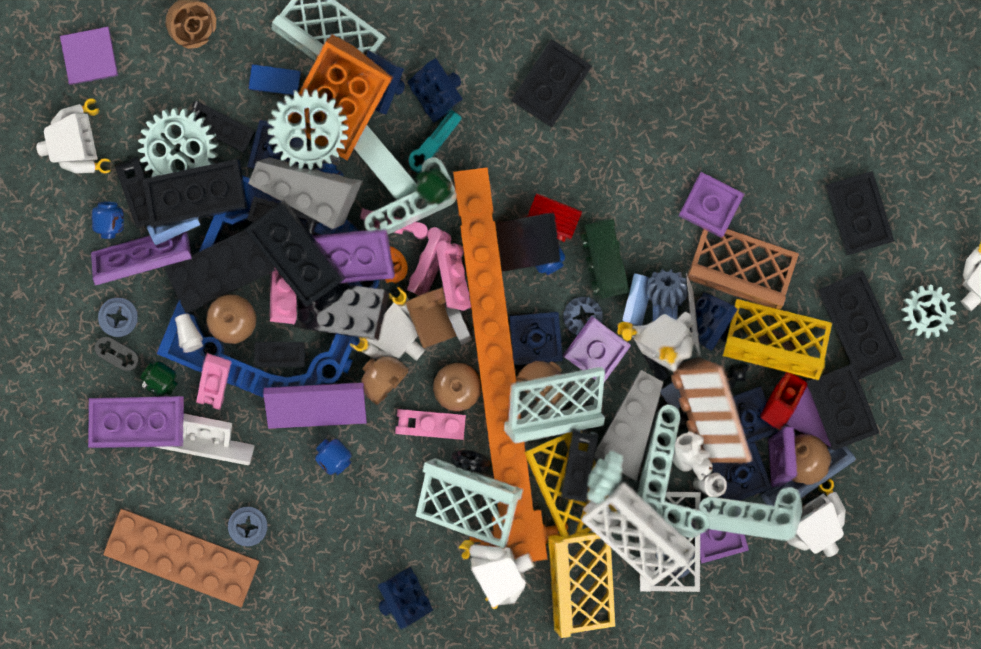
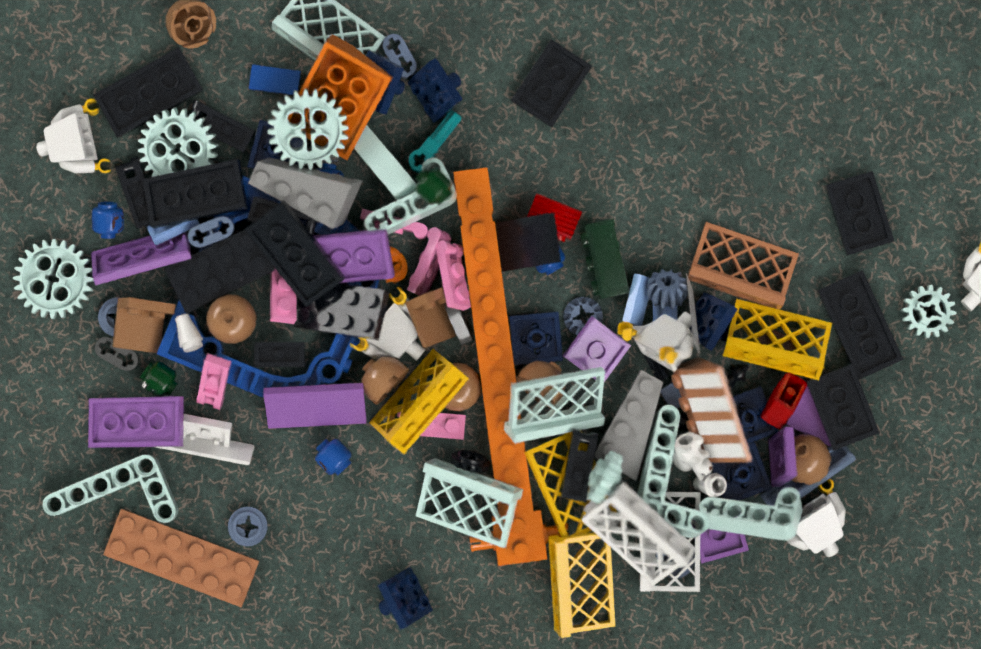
medium lavender tile [60,27,118,85] -> none
white torso [459,540,534,609] -> none
medium lavender tile [679,172,744,238] -> none
none -> light aqua gear [13,239,94,319]
none -> light aqua beam [43,454,178,523]
none -> black plate [93,47,204,138]
none -> medium nougat bracket [112,297,175,353]
none -> sand blue beam [188,216,235,248]
none -> yellow fence [369,349,469,454]
none -> sand blue beam [383,34,417,78]

